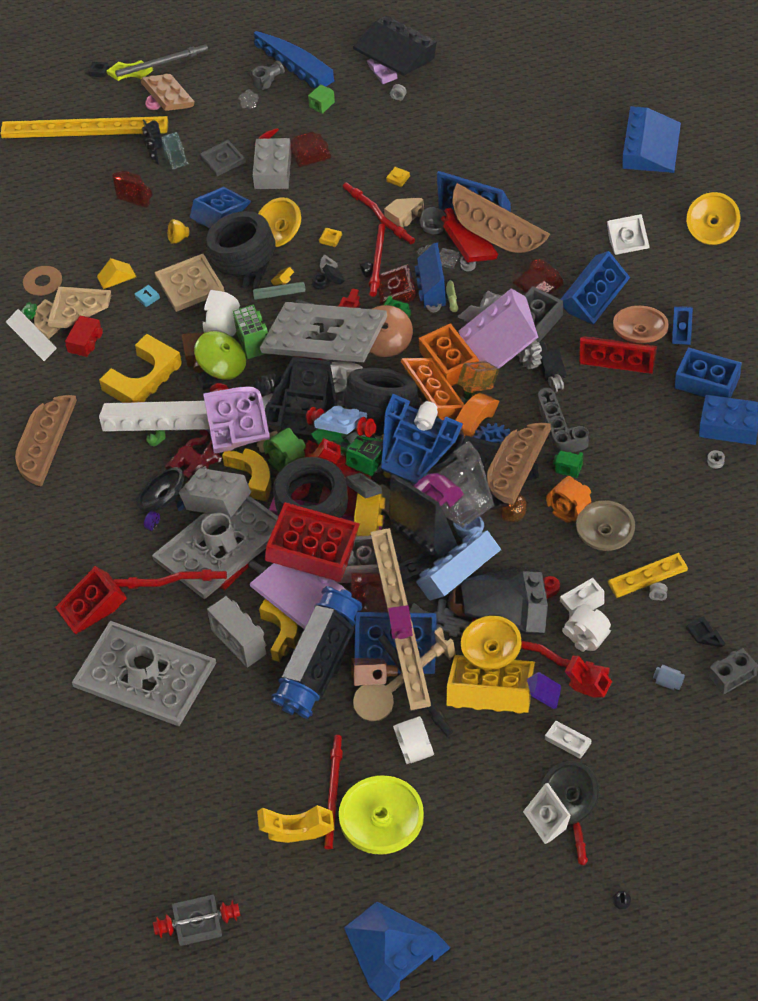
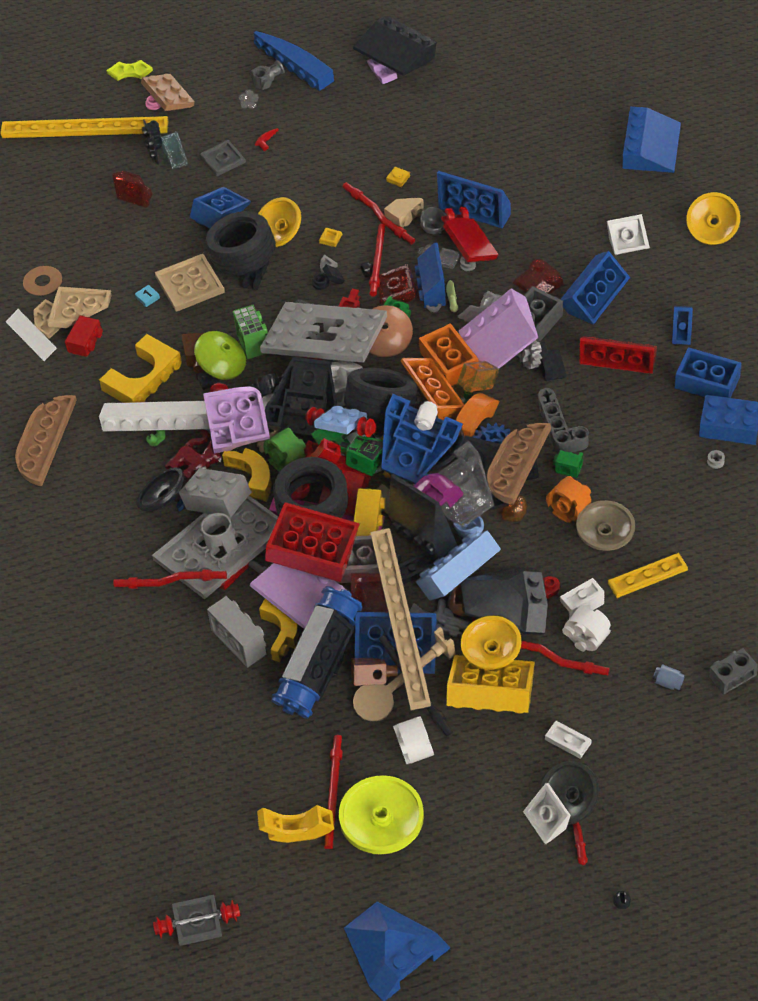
green plant [20,302,37,320] -> none
red slope [55,566,127,634] -> none
light grey plate [72,621,216,726] -> none
black tile [89,62,109,77] -> none
yellow slope [97,258,136,289] -> none
dark grey bar [115,44,208,77] -> none
dark purple tile [144,511,160,531] -> none
yellow brick [168,219,189,244] -> none
white brick [203,290,240,336] -> none
light grey brick [253,138,292,189] -> none
sand green axle [253,282,305,300] -> none
yellow plate [271,267,294,286] -> none
clear red slope [290,132,331,167] -> none
bright green brick [308,84,335,113] -> none
dark grey tile [345,473,382,498] -> none
magenta brick [388,605,413,639] -> none
light grey bush [390,84,407,101] -> none
medium nougat plate [453,183,550,253] -> none
dark purple slope [527,672,561,709] -> none
light grey bush [548,374,564,393] -> none
red brick [565,656,612,697] -> none
nougat dish [613,306,668,344] -> none
light grey bush [649,583,668,601] -> none
black slope [686,616,725,647] -> none

